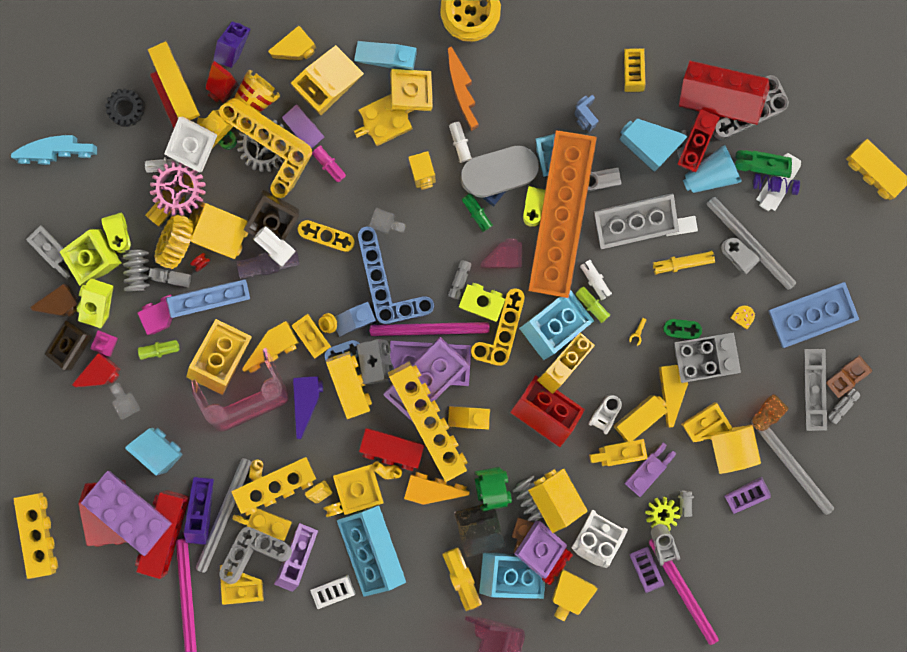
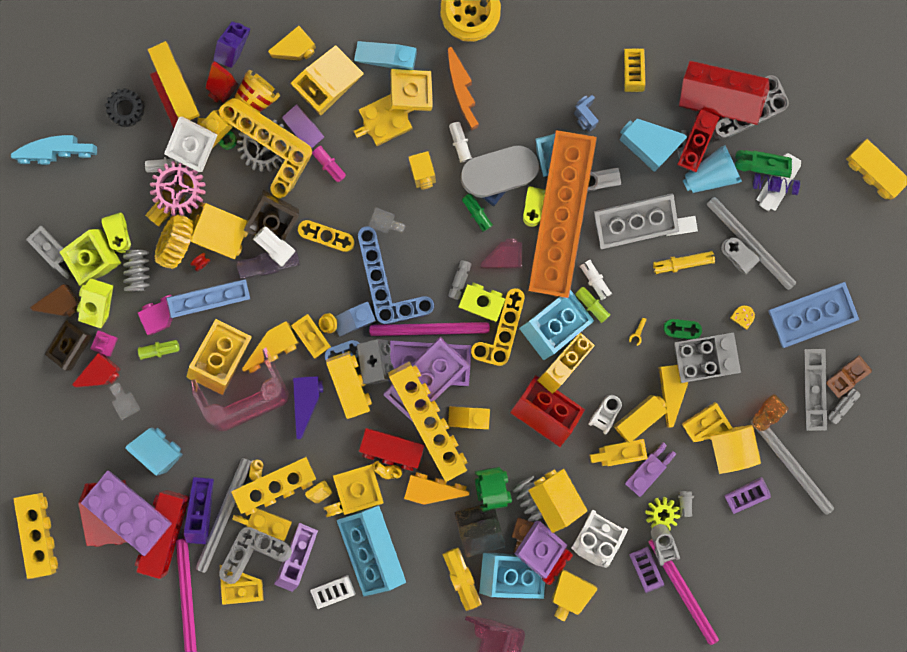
light grey bar [148,268,191,288] -> none

